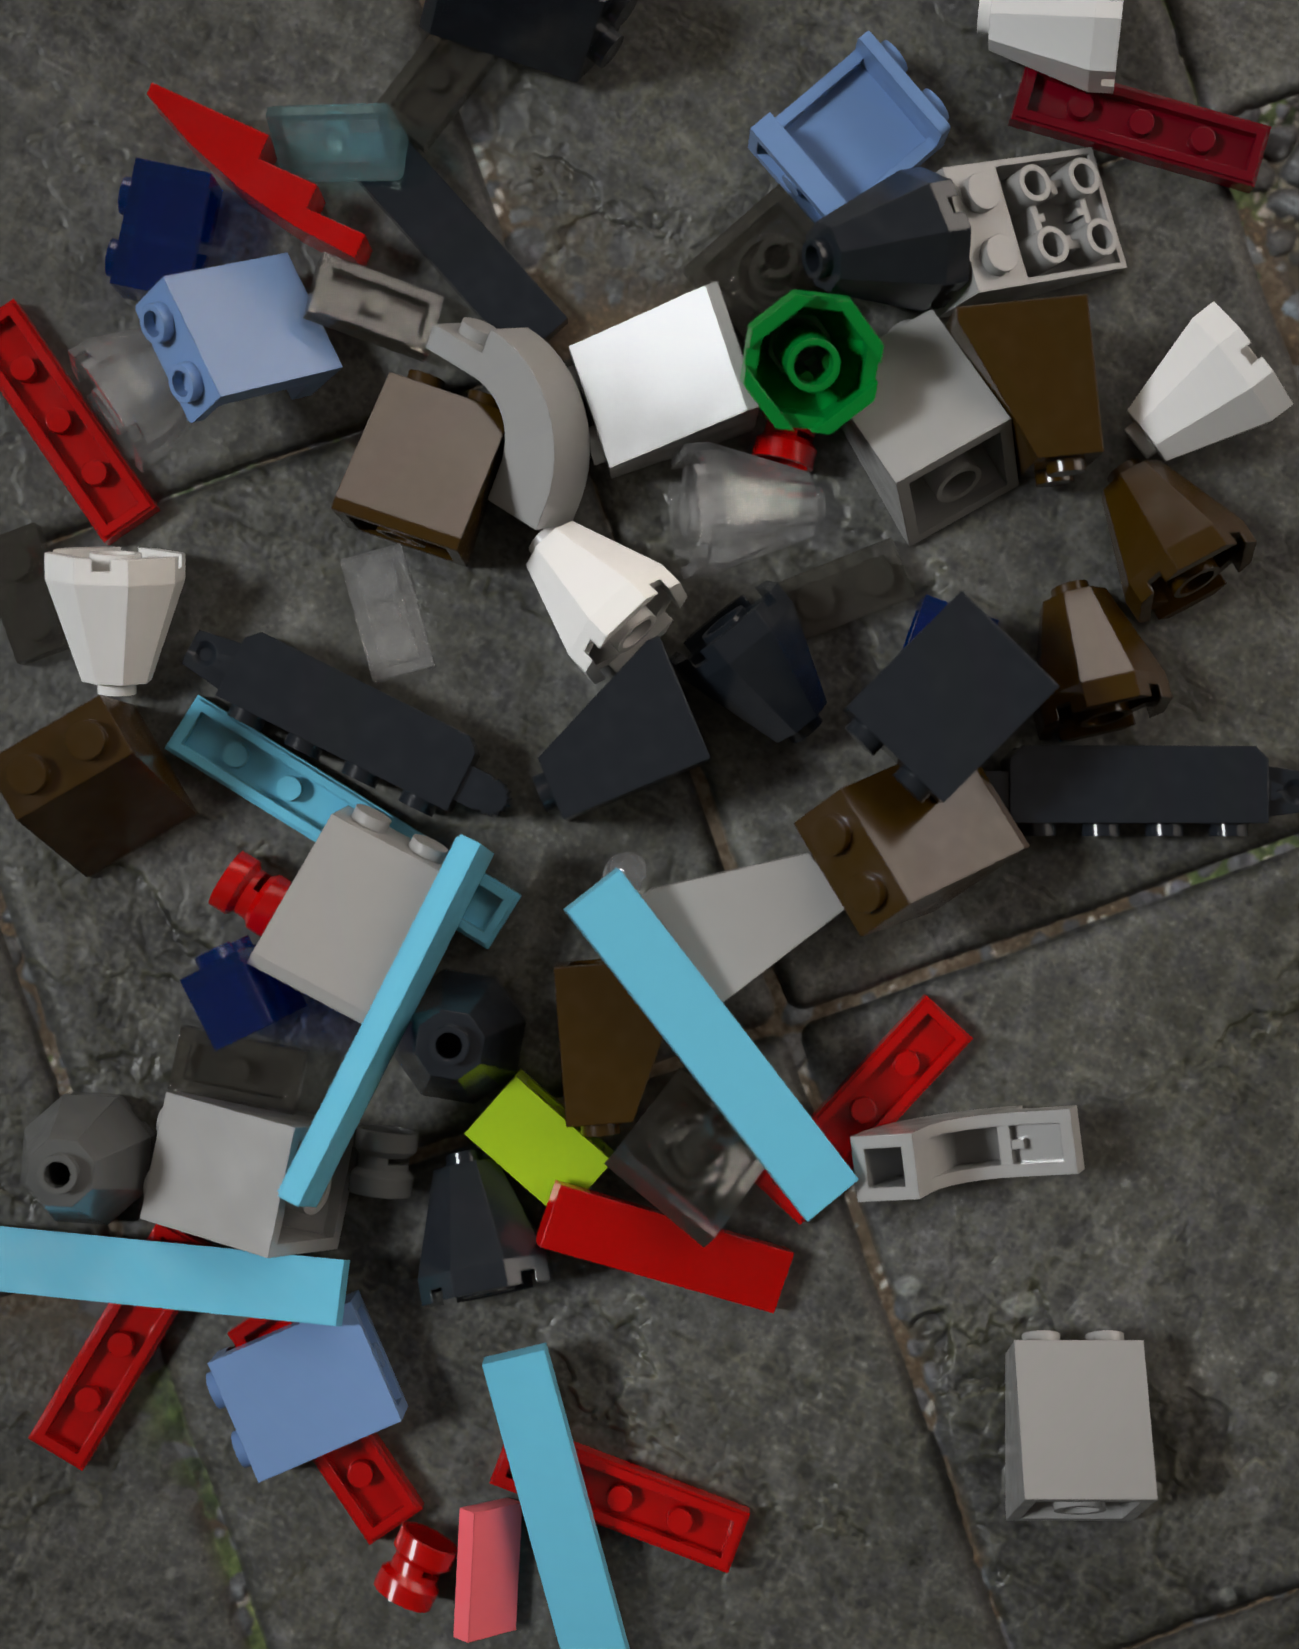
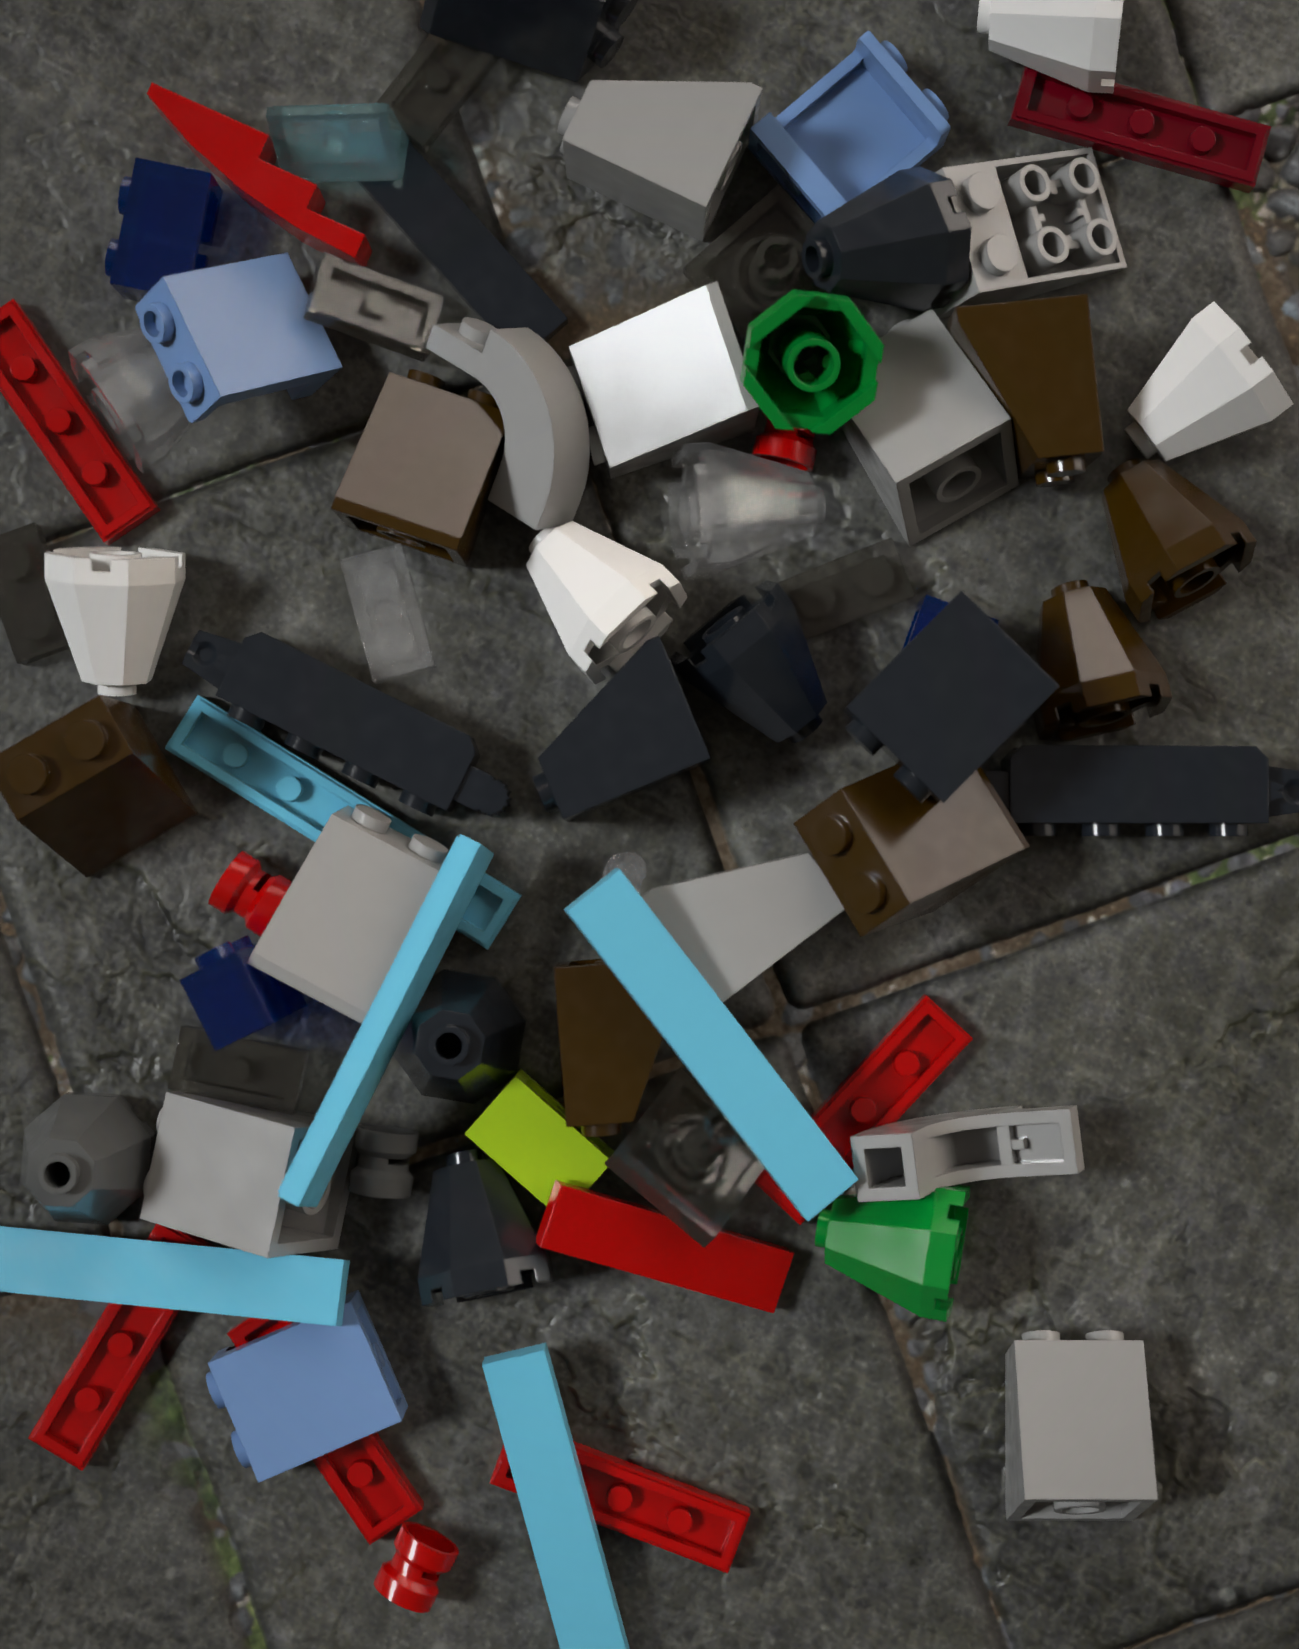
coral tile [453,1497,522,1643] -> none
none -> light grey slope [557,80,762,242]
none -> green cone [815,1184,970,1322]

